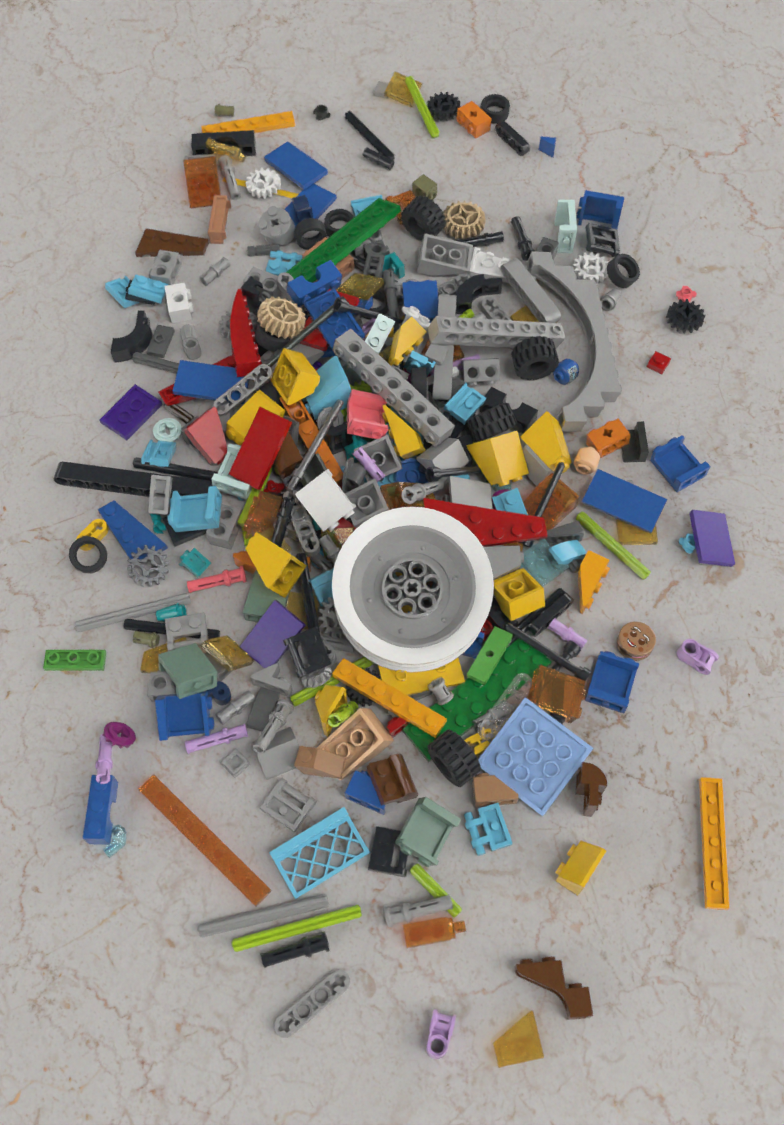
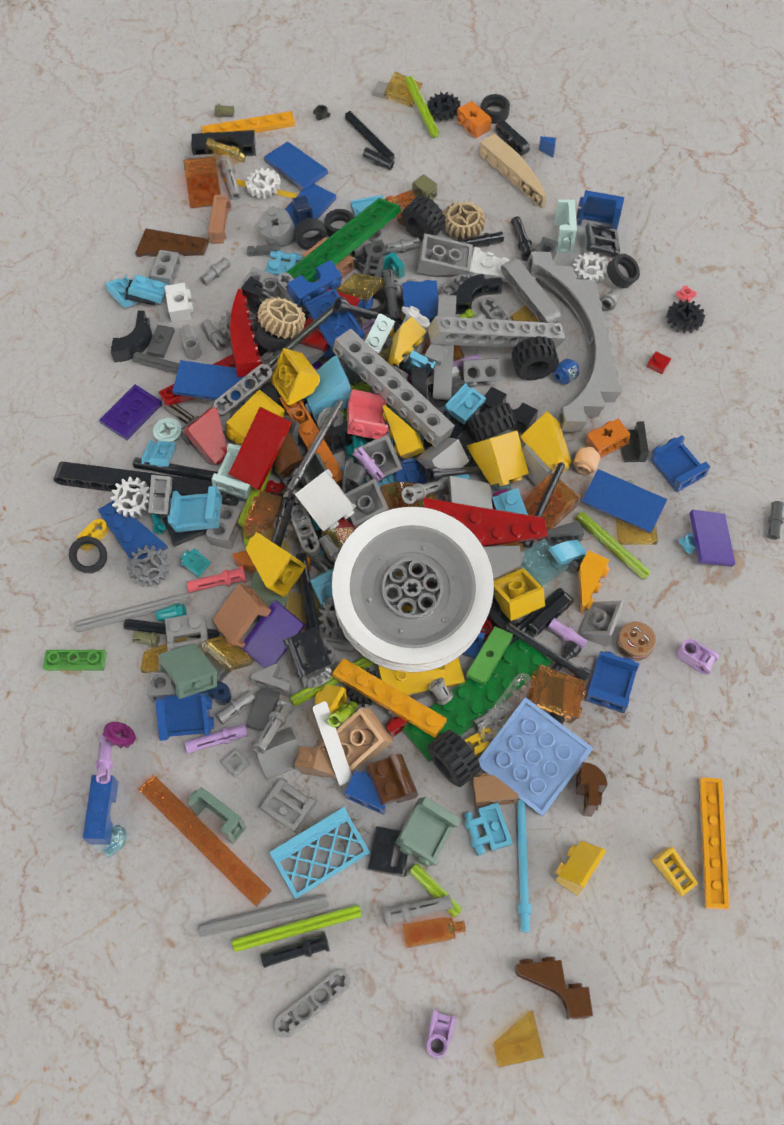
none -> white gear [110,477,150,518]
none -> sand green panel [188,787,247,844]
none -> light grey pin [201,319,228,351]
none -> nougat panel [212,583,271,647]
none -> pearl dark grey plate [221,492,239,506]
none -> white sticker [313,701,352,786]
none -> light grey pin [386,237,420,254]
none -> tan slope [479,133,546,209]
none -> medium azure bar [517,800,532,933]
none -> light grey slope [578,600,624,647]
none -> yellow slope [651,847,699,897]
none -> dark grey pin [767,501,784,540]

